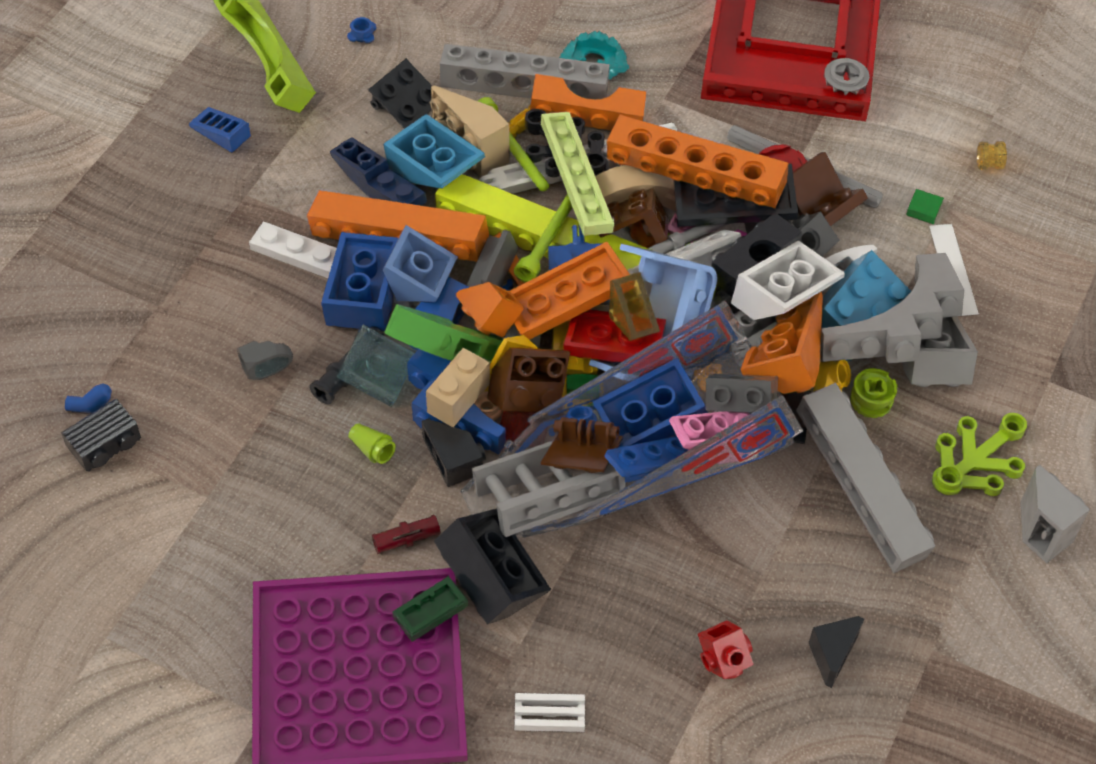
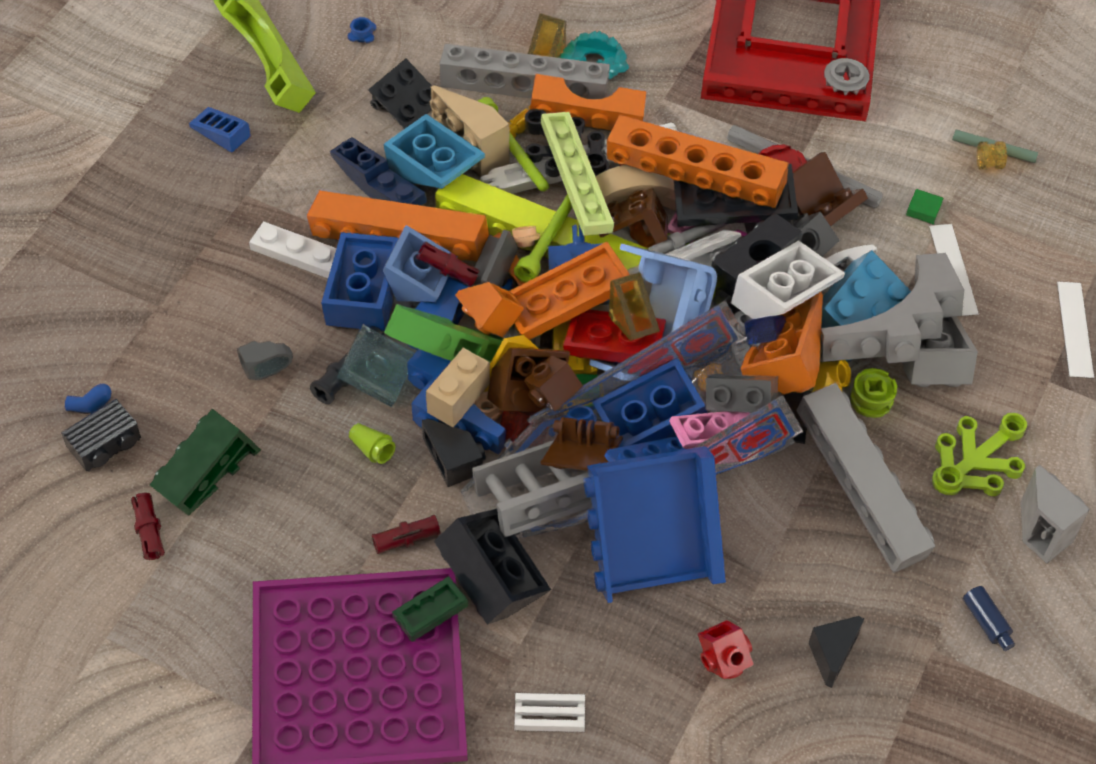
none -> dark red pin [131,492,165,560]
none -> dark green wedge [149,409,261,516]
none -> dark red pin [416,241,479,287]
none -> light nougat plate [512,226,540,247]
none -> reddish brown brick [524,355,583,411]
none -> clear yellow slope [528,13,567,58]
none -> blue panel [583,446,726,603]
none -> clear blue slope [744,315,786,345]
none -> sand green bar [952,129,1038,163]
none -> dark blue cylinder [962,586,1015,651]
none -> white sticker [1057,282,1094,378]

